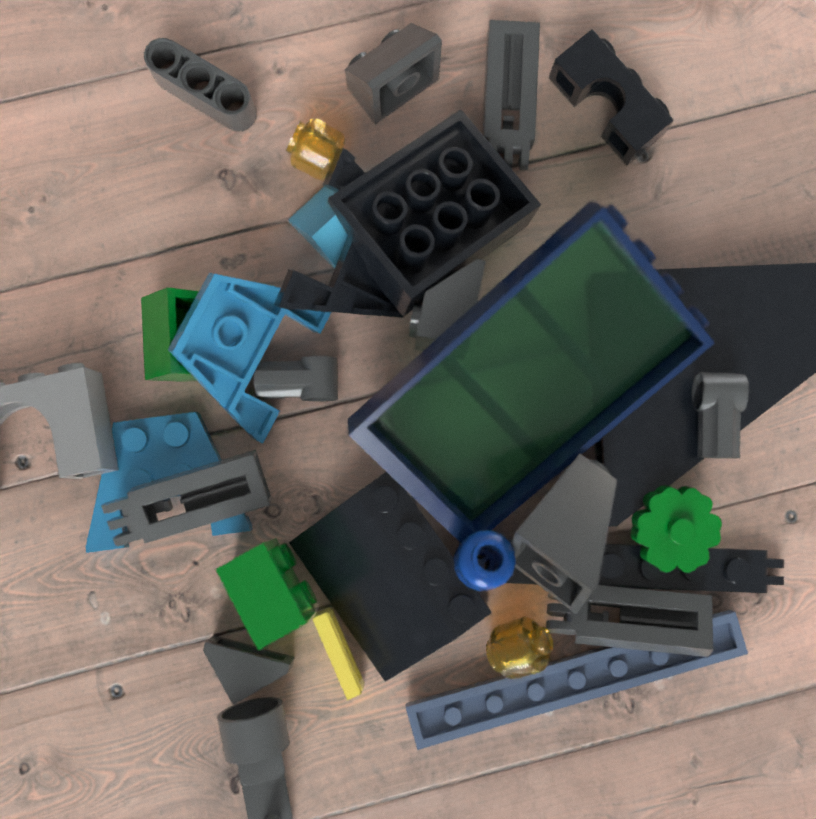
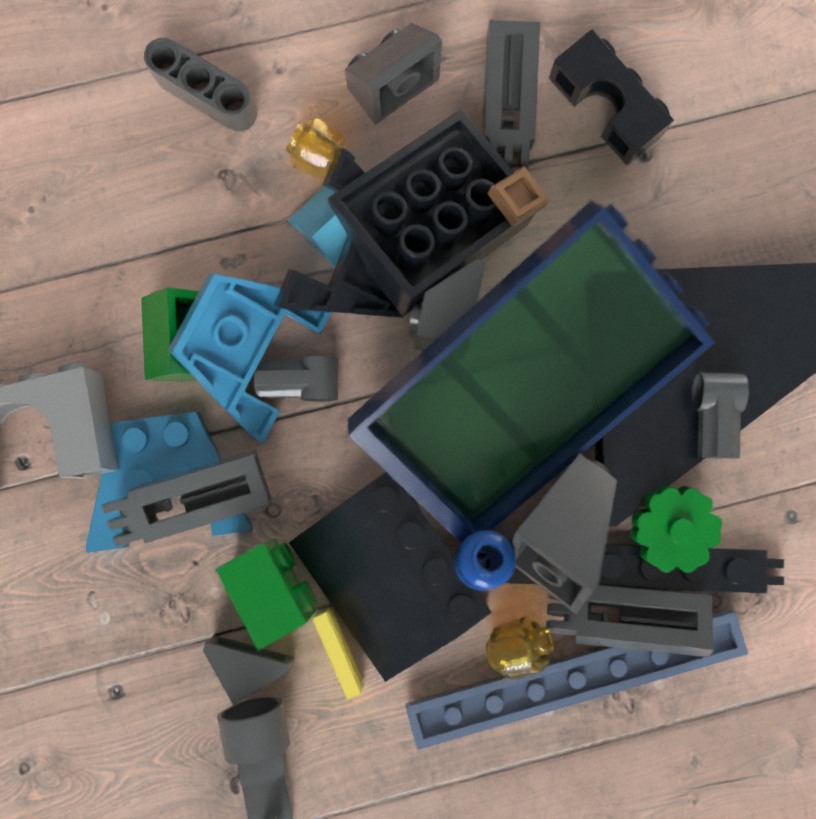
none -> medium nougat tile [488,166,550,227]

